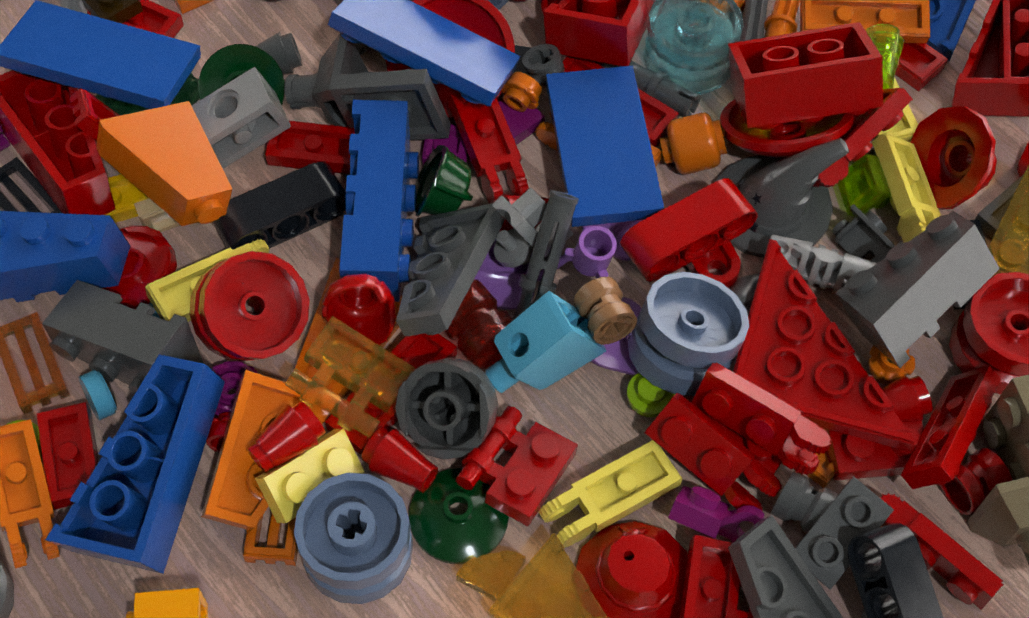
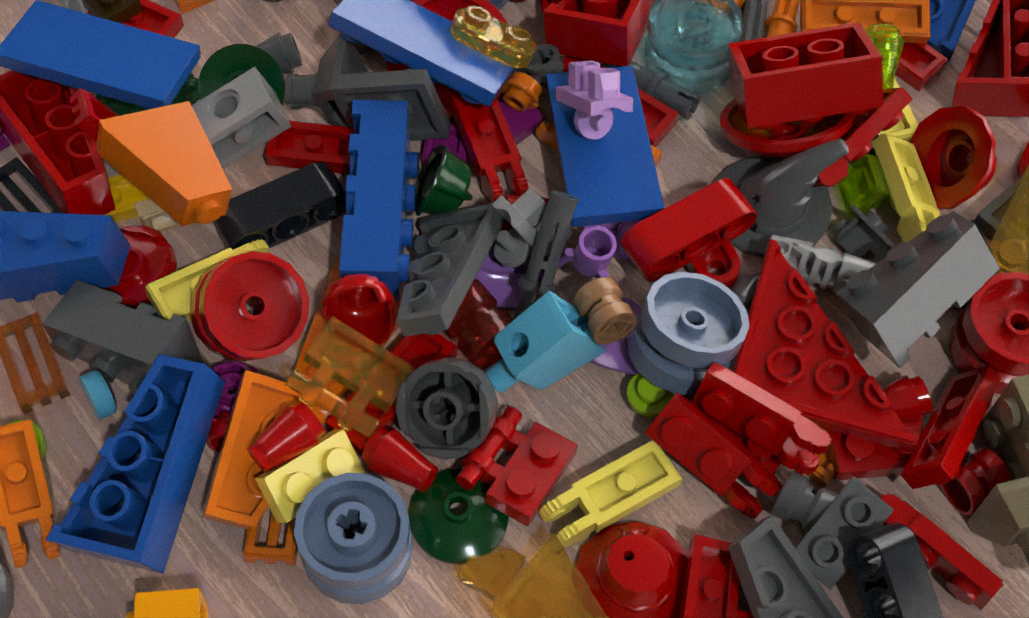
red plate [37,402,99,510] -> none
orange head [660,113,727,175] -> none
magenta plate [668,485,765,543] -> none
orange plate [868,345,915,385] -> none
none -> clear yellow plate [450,6,536,68]
none -> lavender hips [556,61,633,140]

